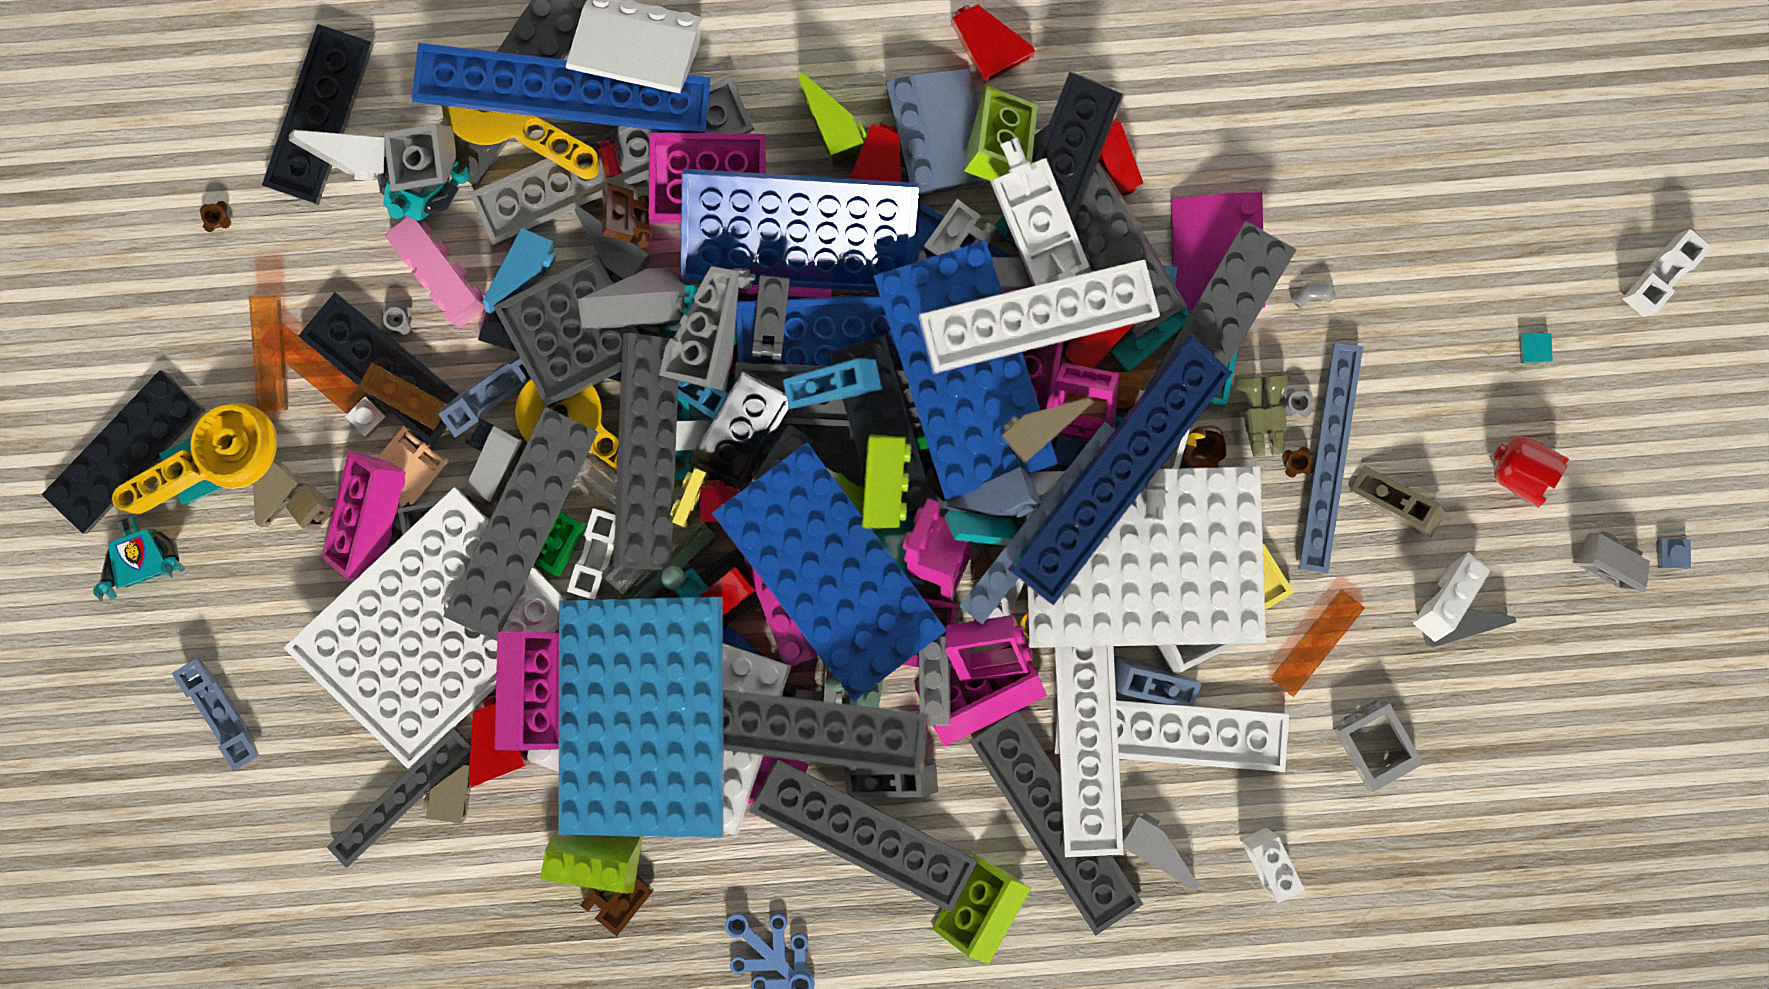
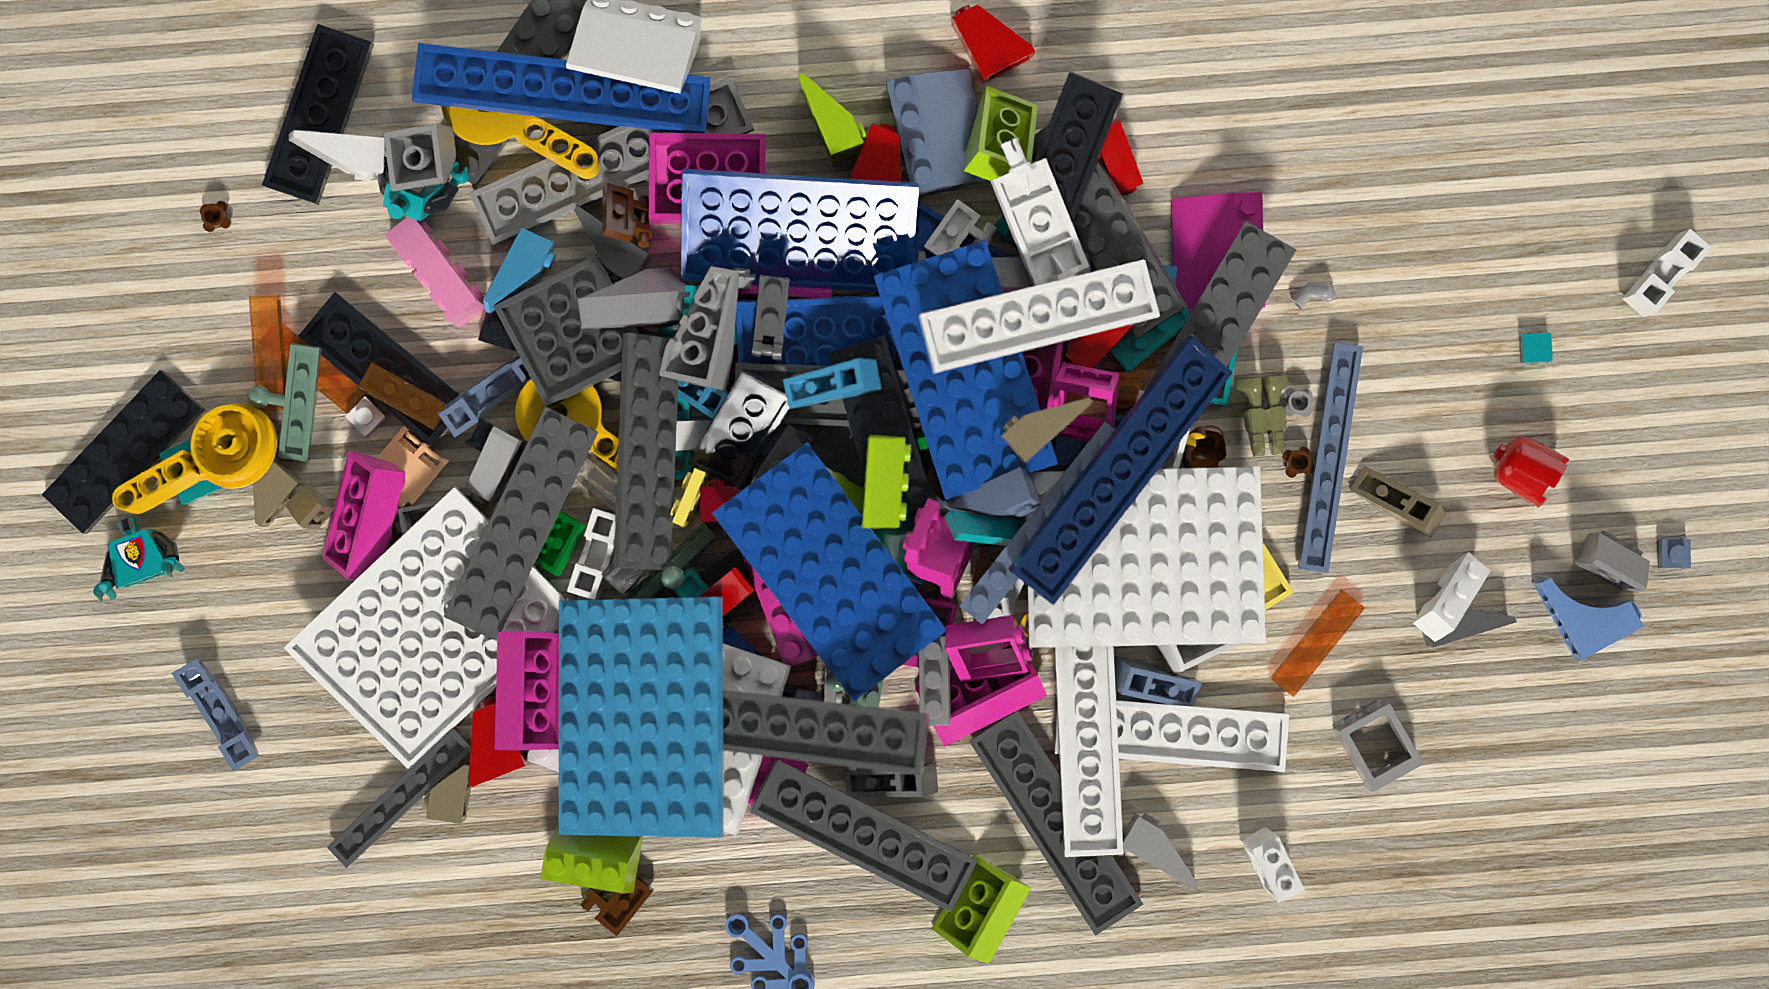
light grey plate [382,305,412,335] -> none
dark red pin [596,140,623,178] -> none
light grey pin [1144,483,1168,520] -> none
none -> sand green plate [247,343,322,462]
none -> medium blue arch [1532,577,1644,659]

